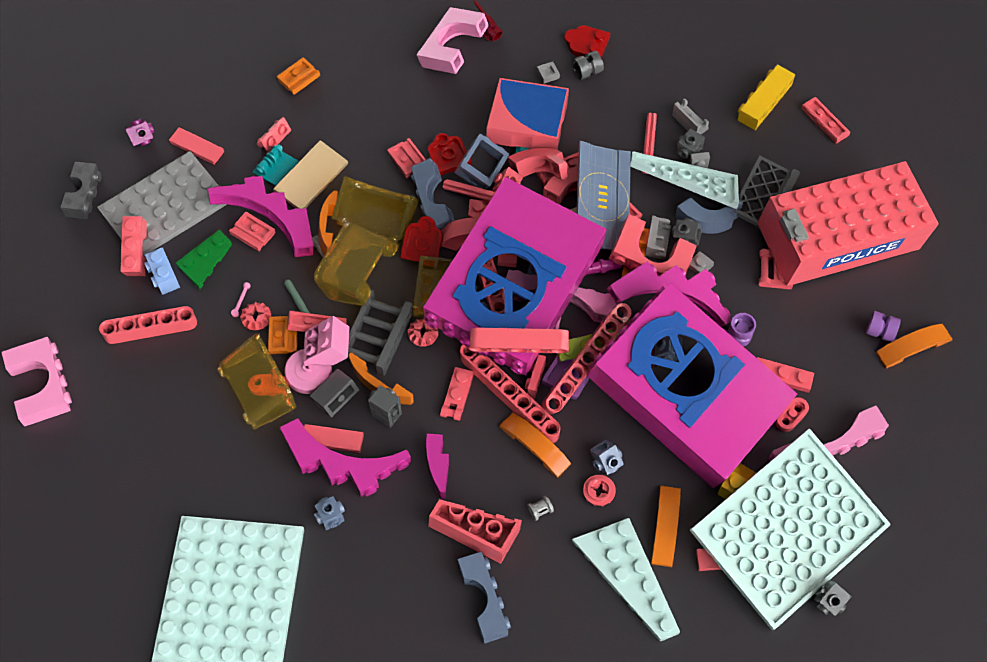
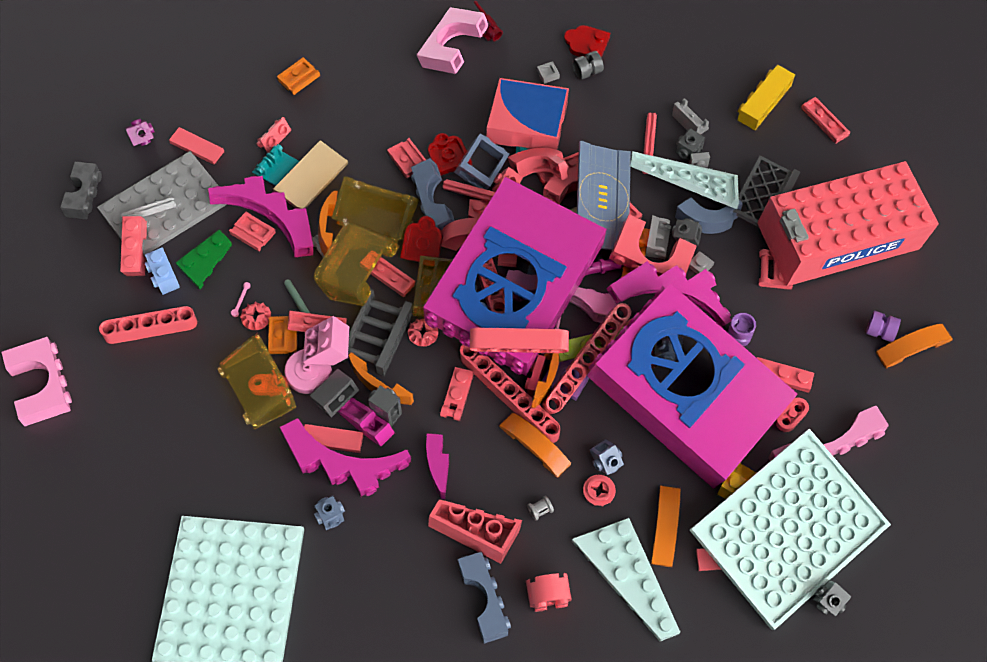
none -> axle [121,197,176,217]
none -> dark pink slope [338,398,395,446]
none -> coral plate [360,251,416,297]
none -> coral brick [526,573,572,612]
none -> orange slope [531,353,559,408]

